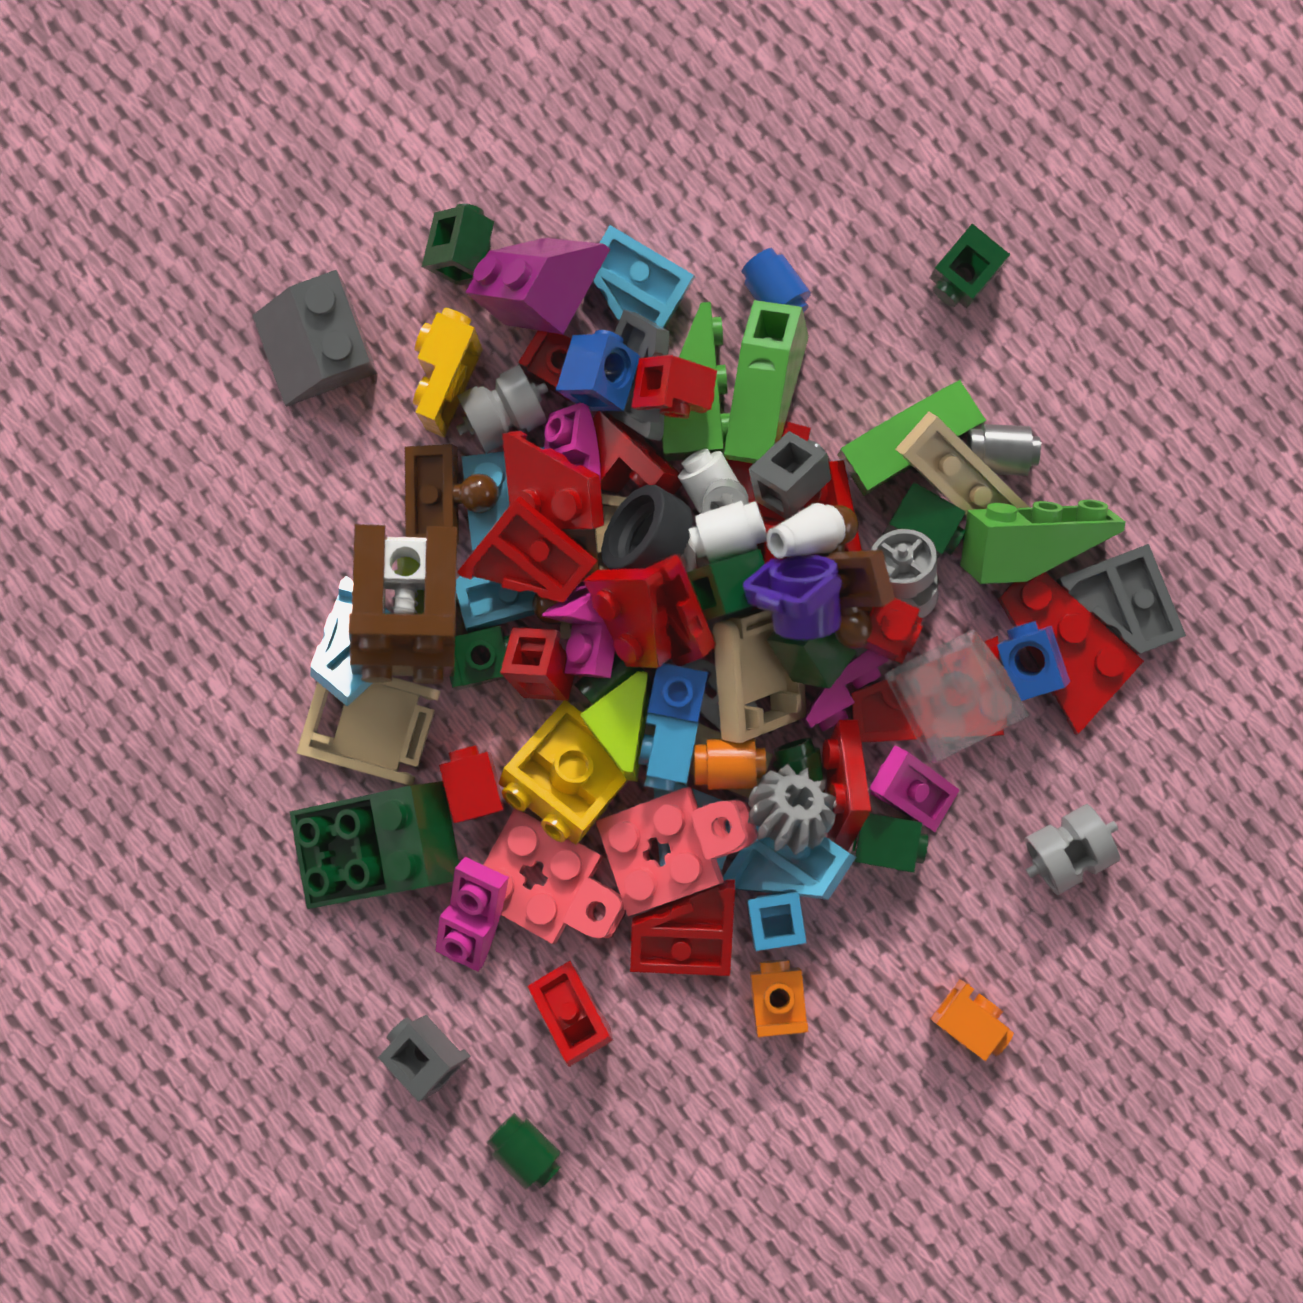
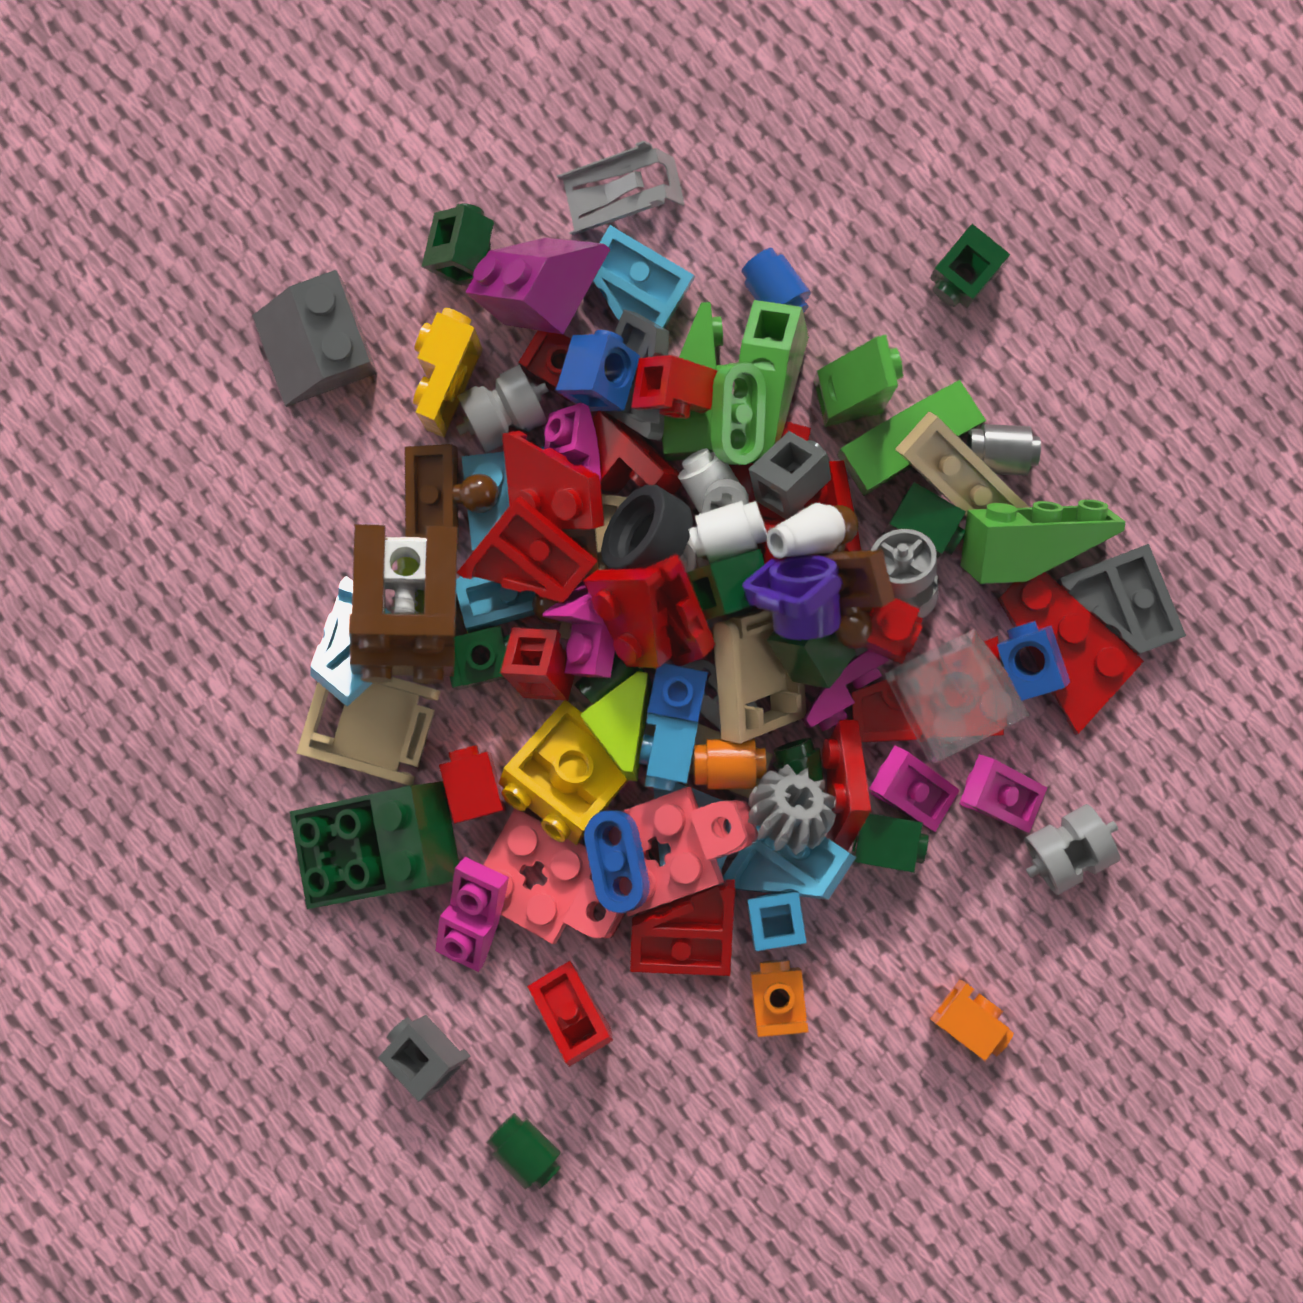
none -> light grey piece [557,141,685,235]
none -> blue plate [584,810,650,913]
none -> bright green plate [711,362,766,465]
none -> bright green slope [814,335,903,427]
none -> dark pink slope [959,754,1048,833]

